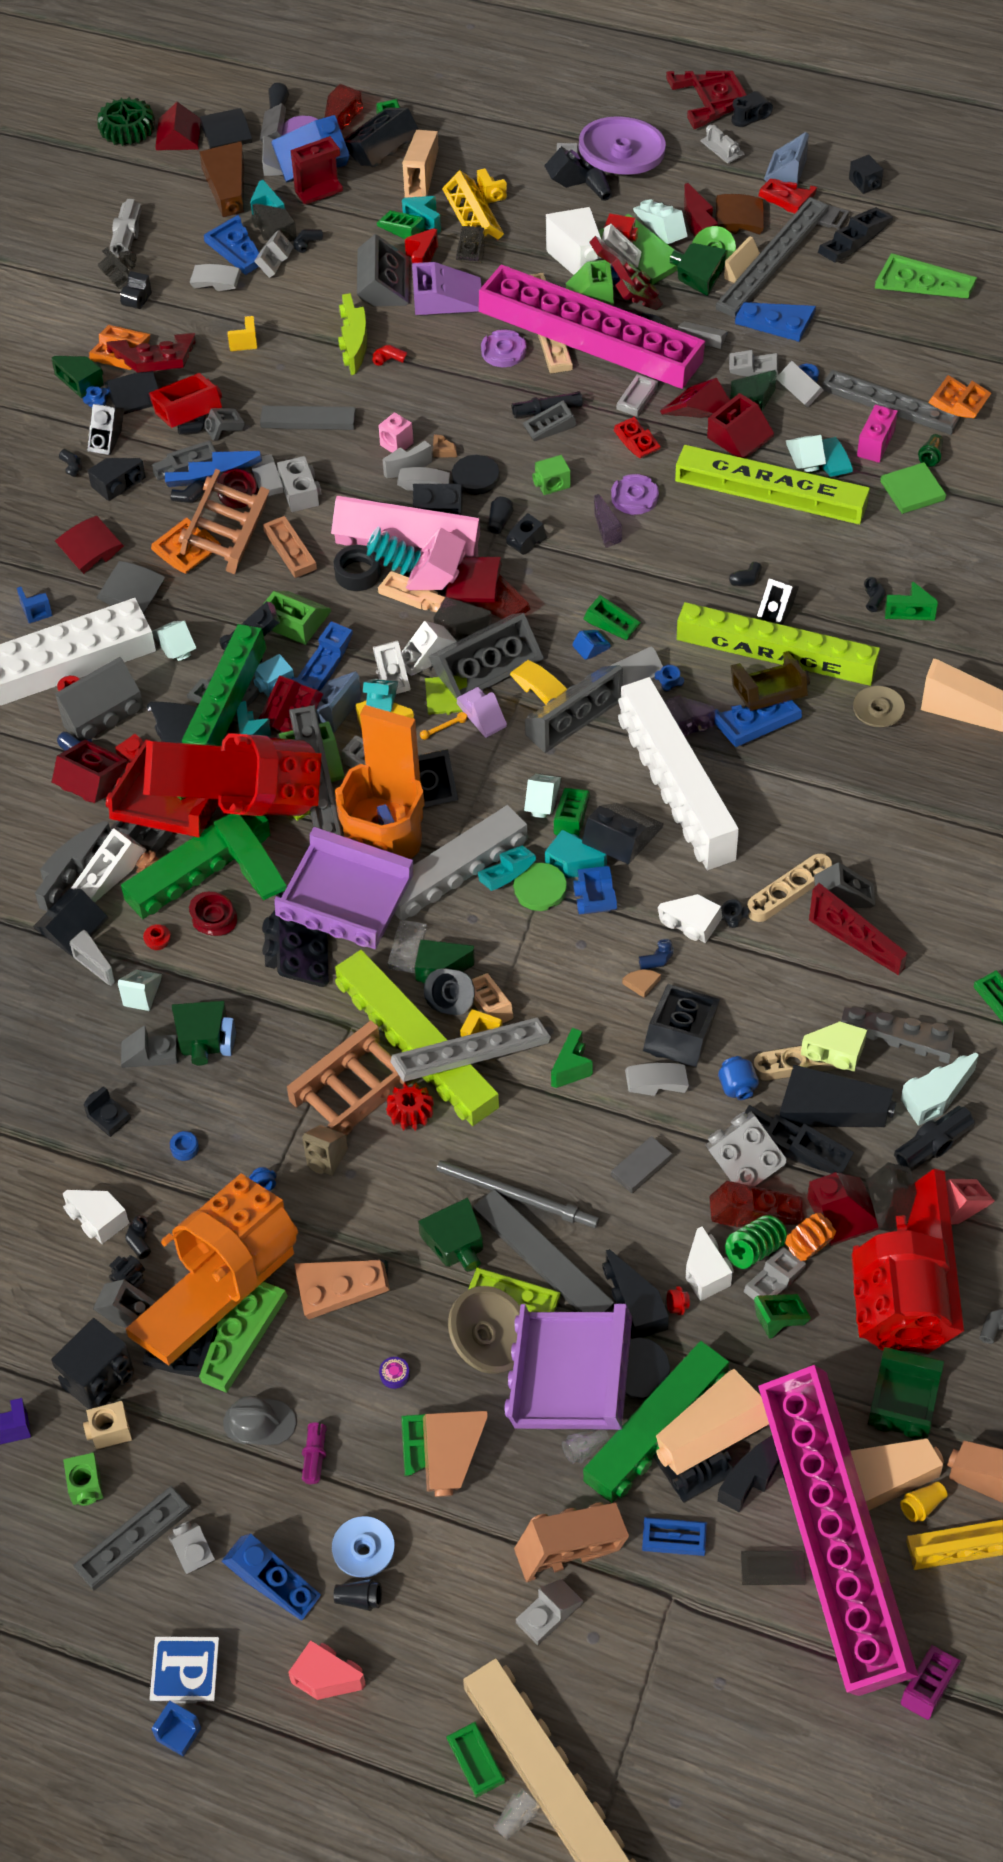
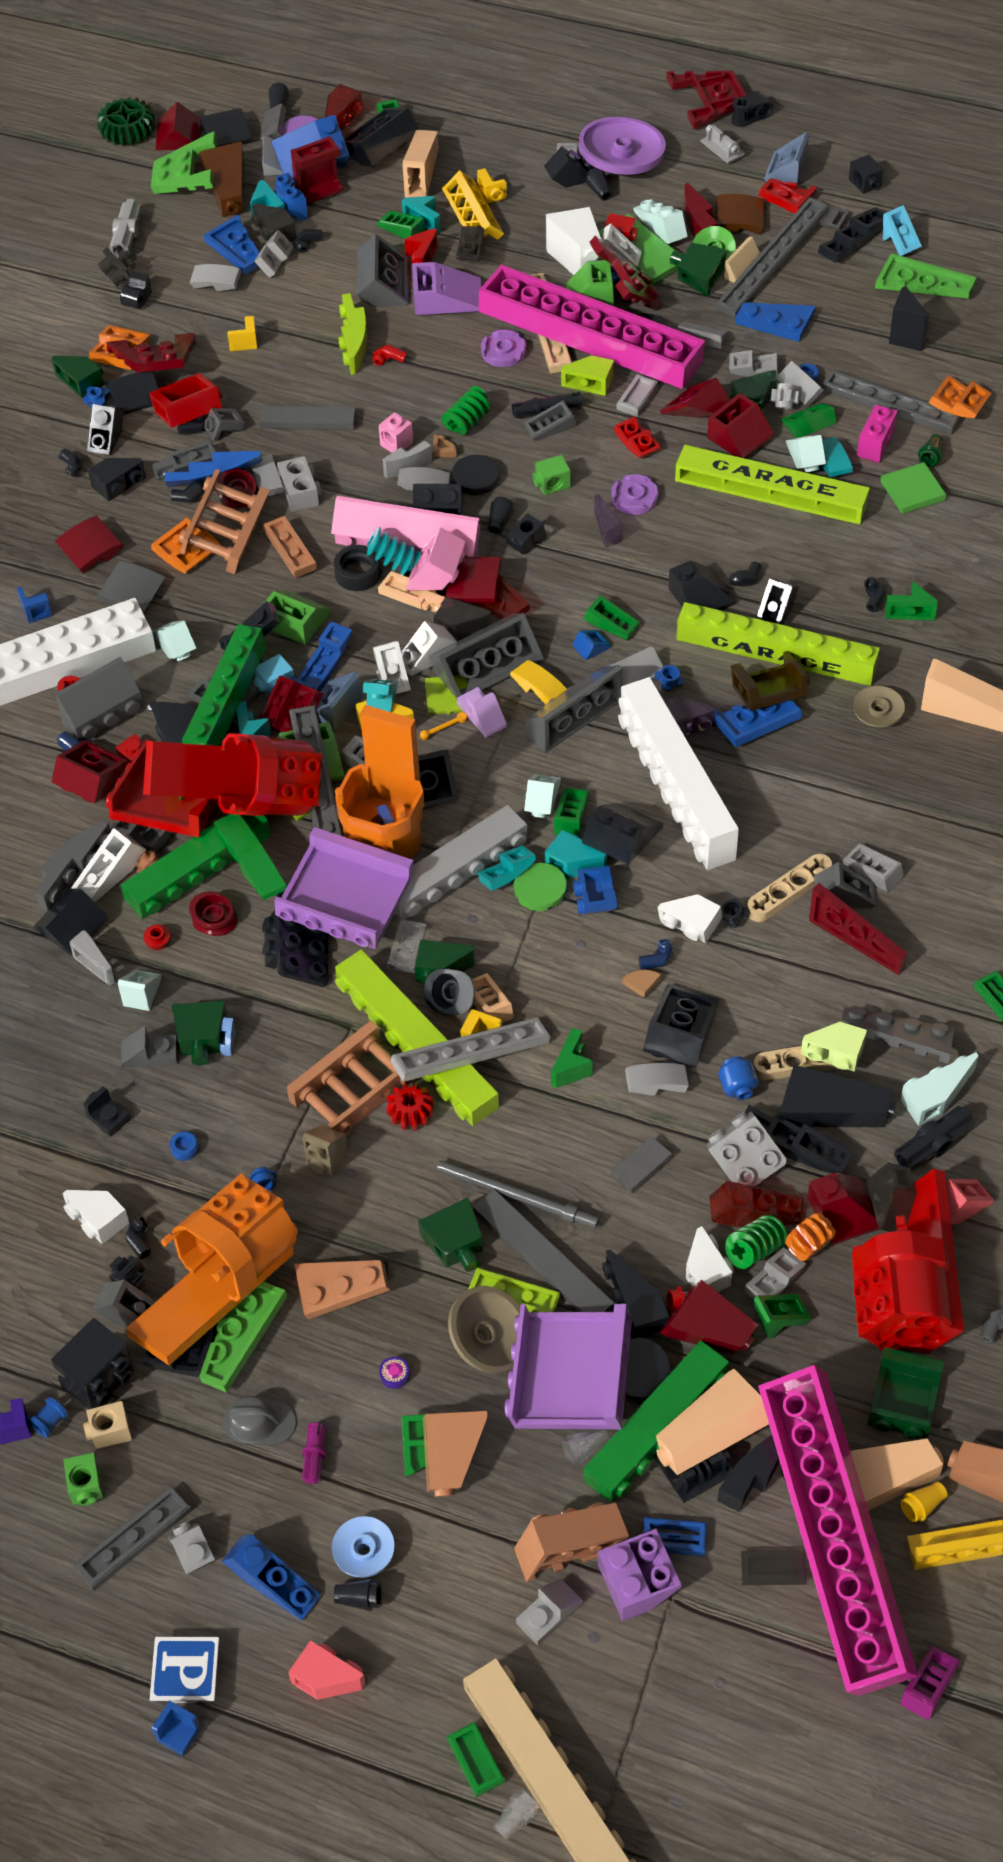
none -> blue bush [27,1397,68,1438]
none -> bright green wing [151,132,218,194]
none -> blue cylinder [275,172,308,221]
none -> green piece [441,386,490,435]
none -> lime slope [561,355,614,396]
none -> medium lavender slope [598,1529,682,1621]
none -> dark red slope [660,1280,758,1354]
none -> black slope [669,560,736,611]
none -> light grey gear [771,383,799,410]
none -> green slope [782,403,836,438]
none -> light grey slope [843,843,904,892]
none -> medium azure slope [883,205,922,256]
none -> black slope [889,286,929,351]

